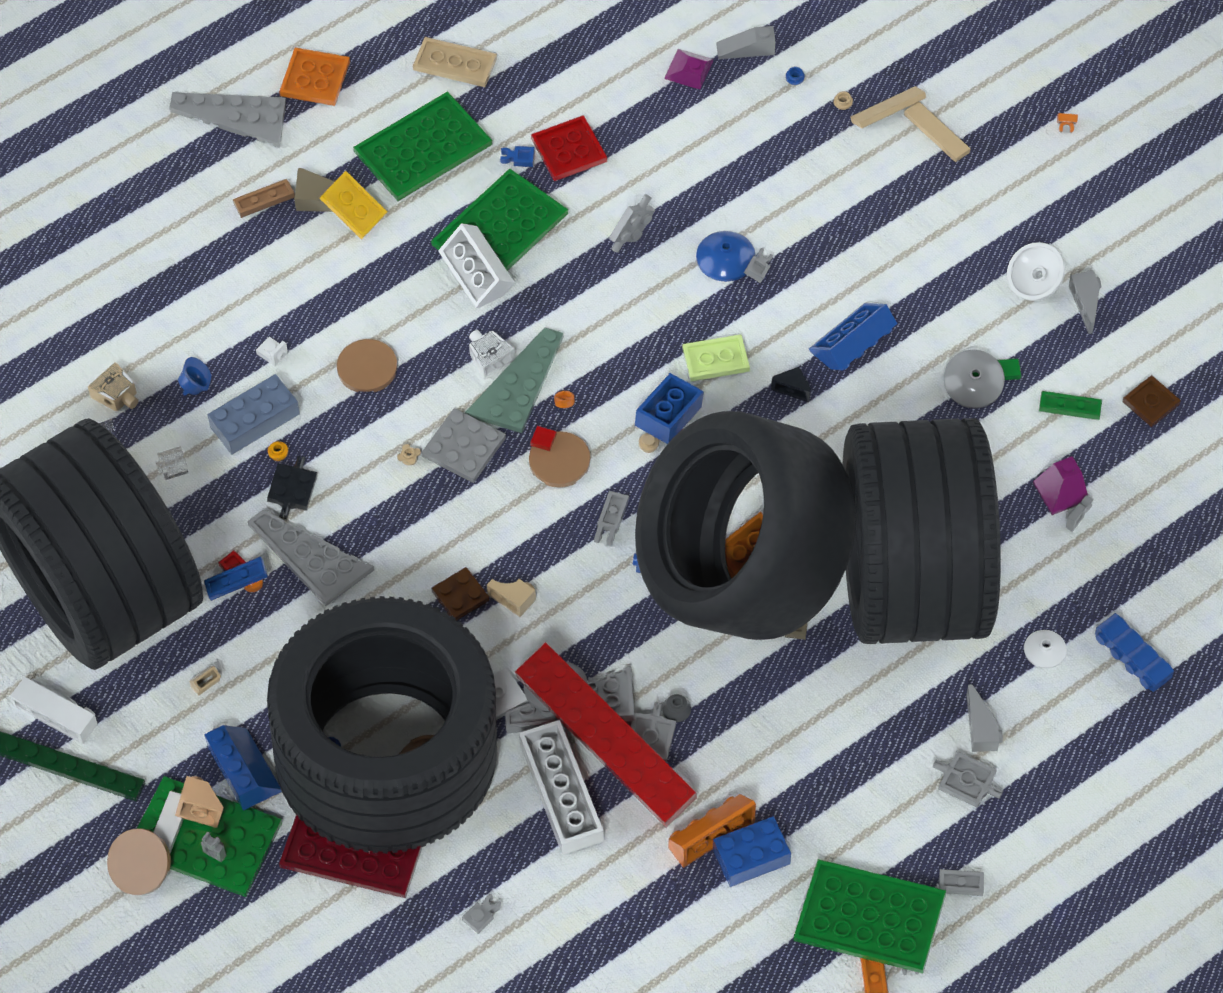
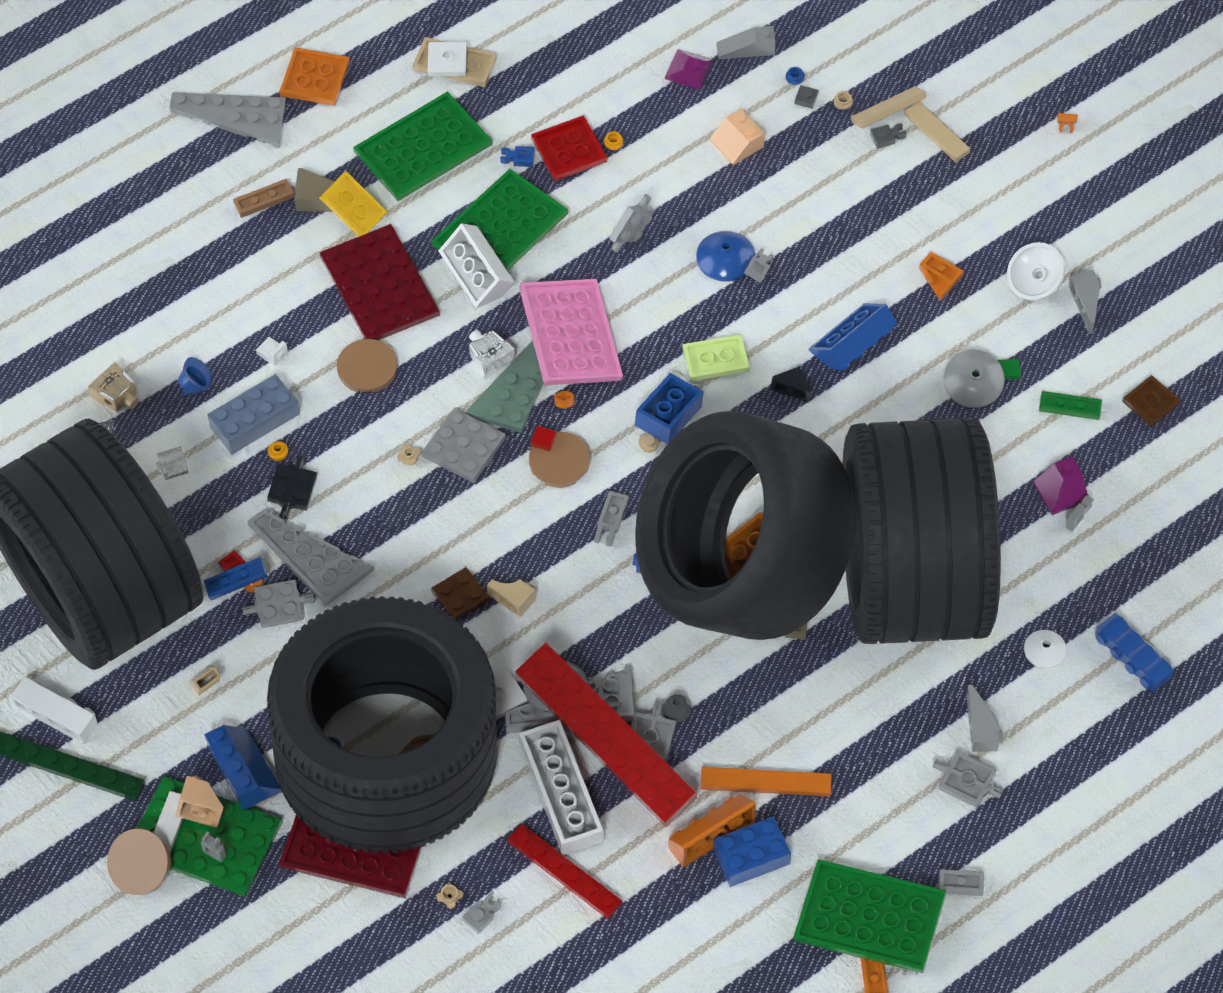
none -> light grey plate [243,580,314,628]
none -> dark red plate [319,224,440,340]
none -> white plate [427,42,467,76]
none -> tan plate [437,883,463,909]
none -> red plate [507,824,622,920]
none -> bright pink plate [519,279,623,385]
none -> light orange plate [604,132,623,150]
none -> orange tile [700,767,831,797]
none -> light nougat slope [710,109,765,165]
none -> dark grey plate [794,85,819,109]
none -> dark grey plate [870,123,907,149]
none -> orange wing [919,252,963,300]

